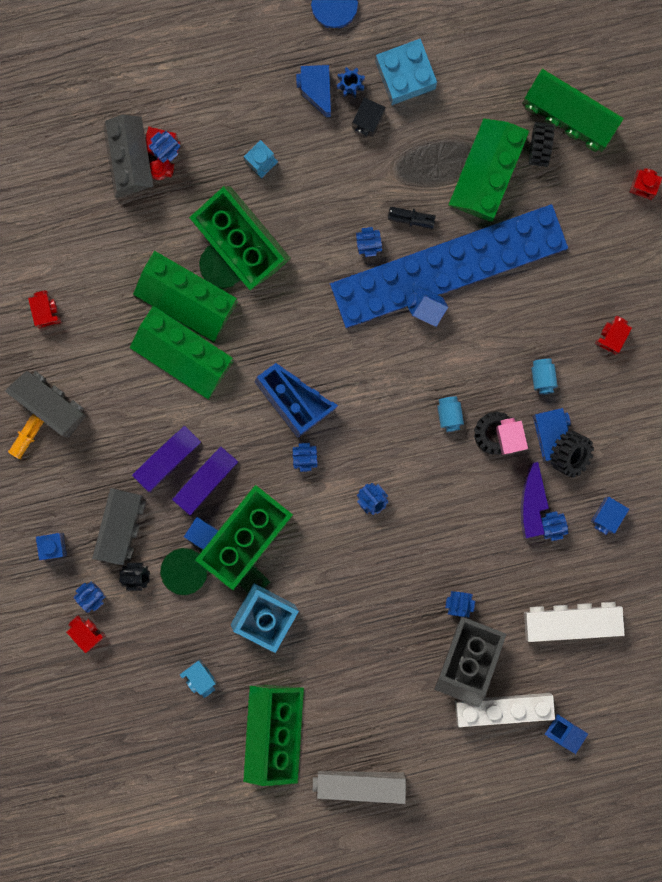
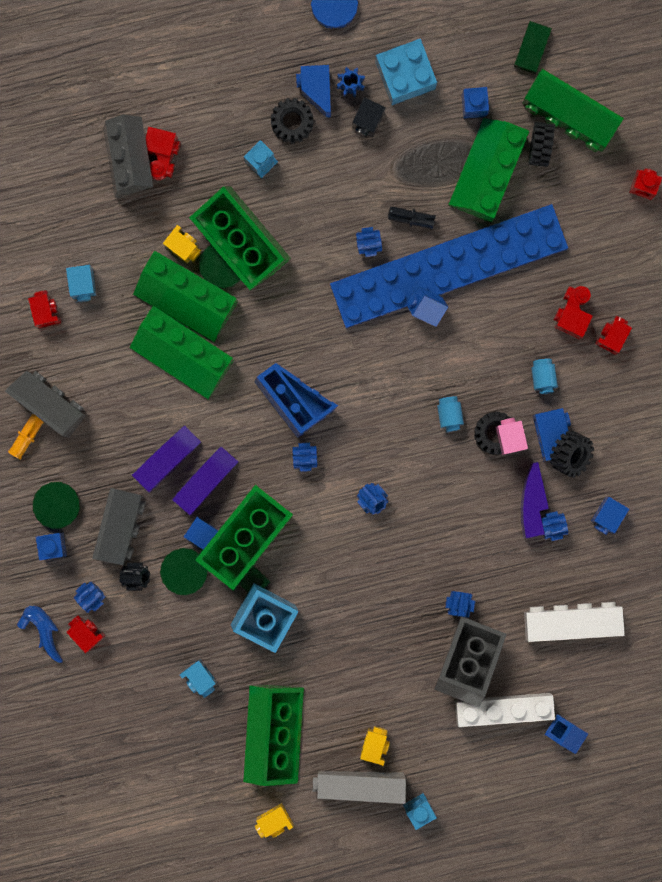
blue gear [149,131,180,163] -> none
none -> blue piece [17,606,63,663]
none -> dark green tile [33,482,81,529]
none -> dark azure brick [66,265,97,302]
none -> yellow brick [163,225,201,264]
none -> yellow brick [255,803,294,838]
none -> black tyre [271,98,313,144]
none -> yellow brick [360,726,390,766]
none -> dark azure brick [403,793,437,830]
none -> blue brick [461,87,489,119]
none -> dark green tile [514,21,552,74]
none -> red brick [553,286,593,340]

